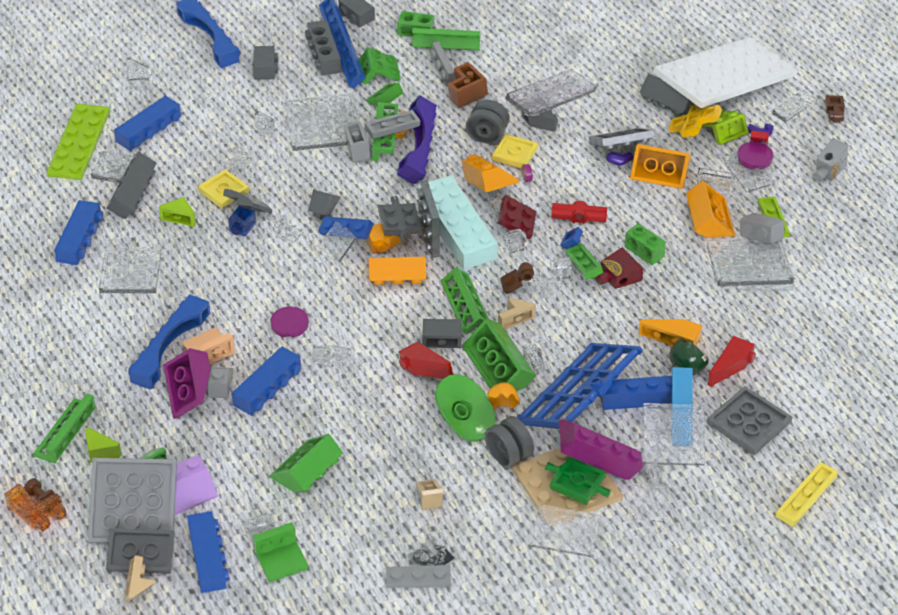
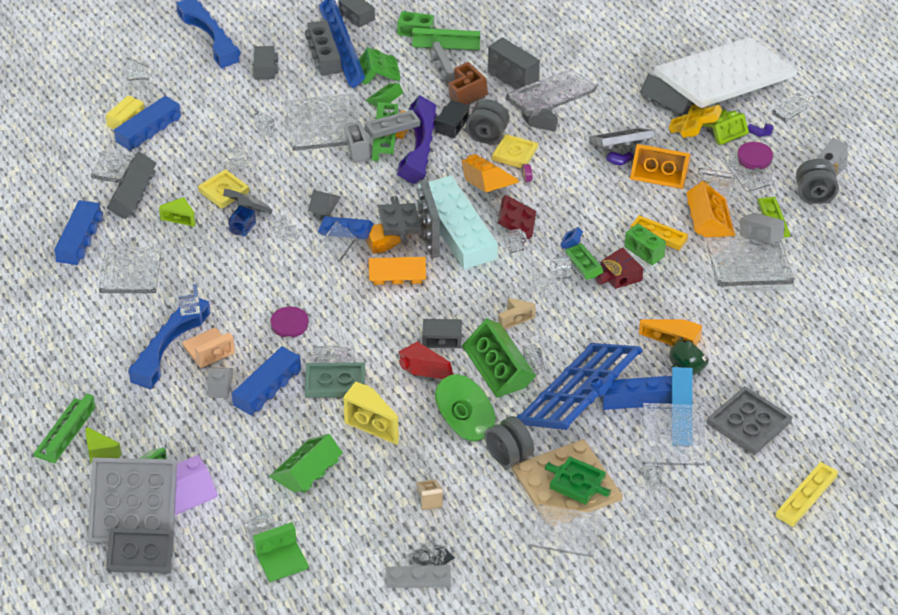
clear orange hips [4,478,67,531] -> none
lime plate [46,103,110,180] -> none
tan slope [124,556,156,602] -> none
magenta slope [163,348,211,419] -> none
blue brick [187,511,230,593] -> none
bright green fence [441,267,489,334] -> none
light orange hair [487,383,520,410] -> none
reddish brown plate [501,262,534,294] -> none
red piece [551,201,607,224] -> none
magenta slope [559,419,643,480] -> none
red slope [707,336,756,386] -> none
red slope [750,130,769,145] -> none
reddish brown plate [825,95,845,123] -> none
none -> light yellow brick [105,95,144,129]
none -> clear panel [178,284,200,316]
none -> sand green plate [305,362,365,398]
none -> light yellow slope [343,382,399,445]
none -> black brick [434,100,470,139]
none -> dark grey brick [488,37,540,95]
none -> yellow plate [630,215,688,251]
none -> dark grey wheel [795,159,839,204]

